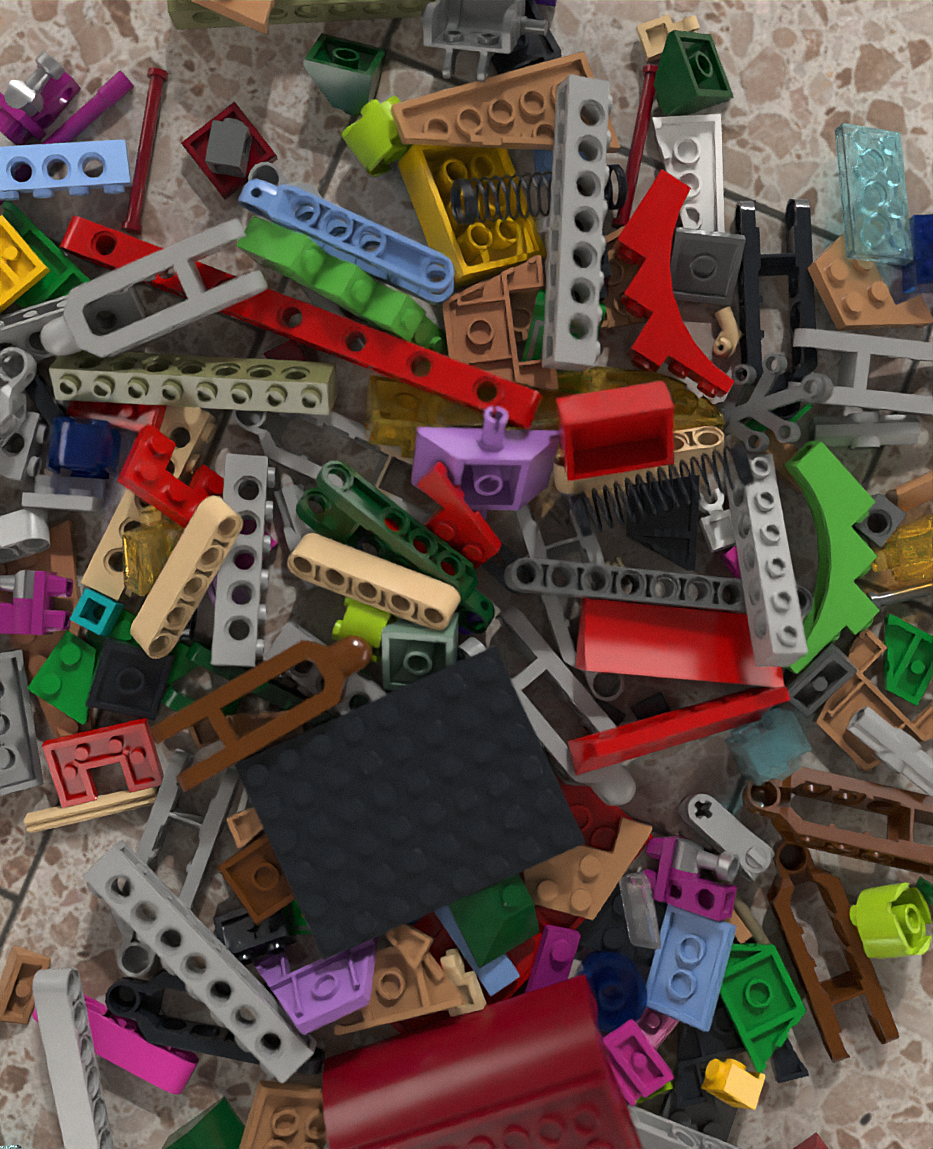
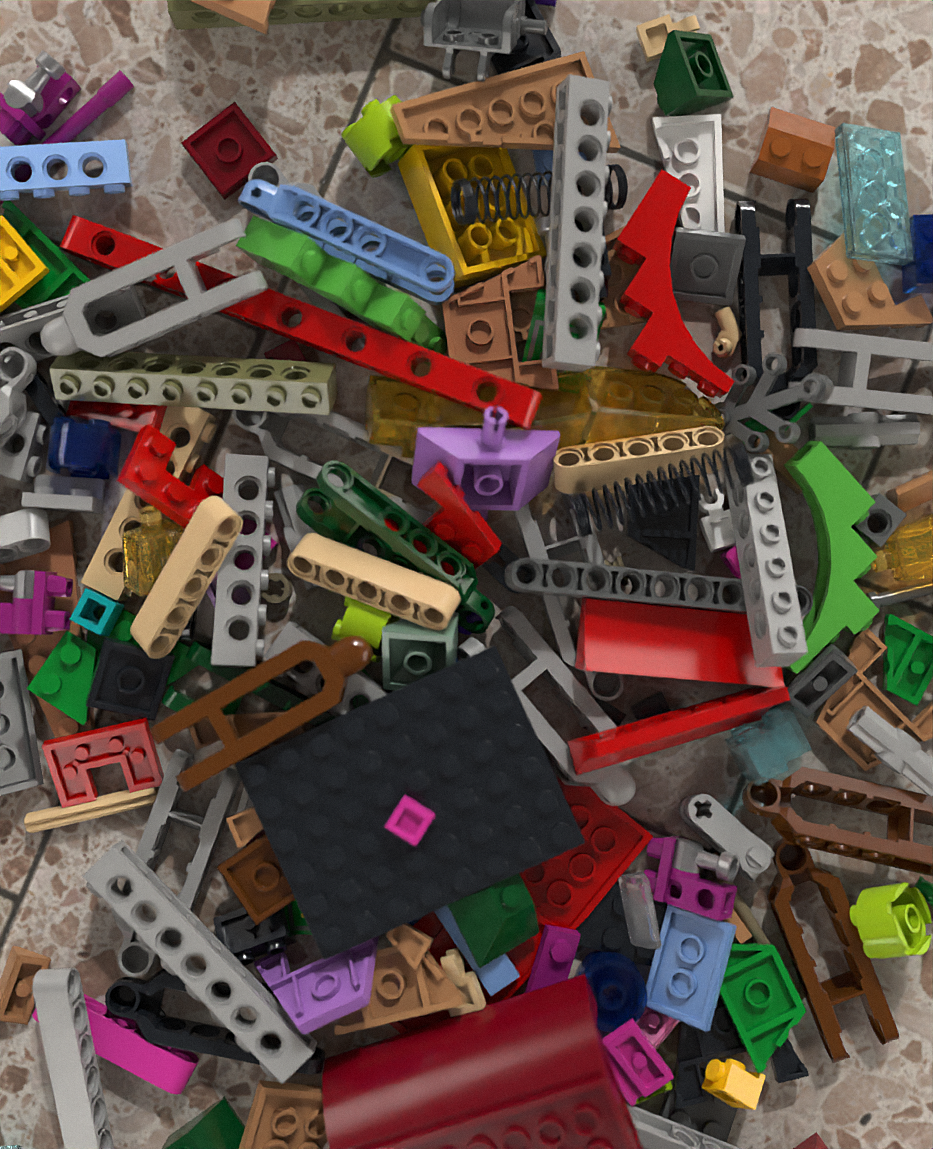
dark red bar [121,67,169,234] -> none
dark grey brick [205,118,252,178] -> none
dark green slope [303,33,387,116] -> none
medium nougat wing [524,817,653,920] -> none
red piece [556,381,674,481] -> none
dark red bar [611,64,658,229] -> none
none -> dark tan bush [261,573,293,604]
none -> dark pink tile [384,795,435,847]
none -> dark orange slope [749,107,836,193]

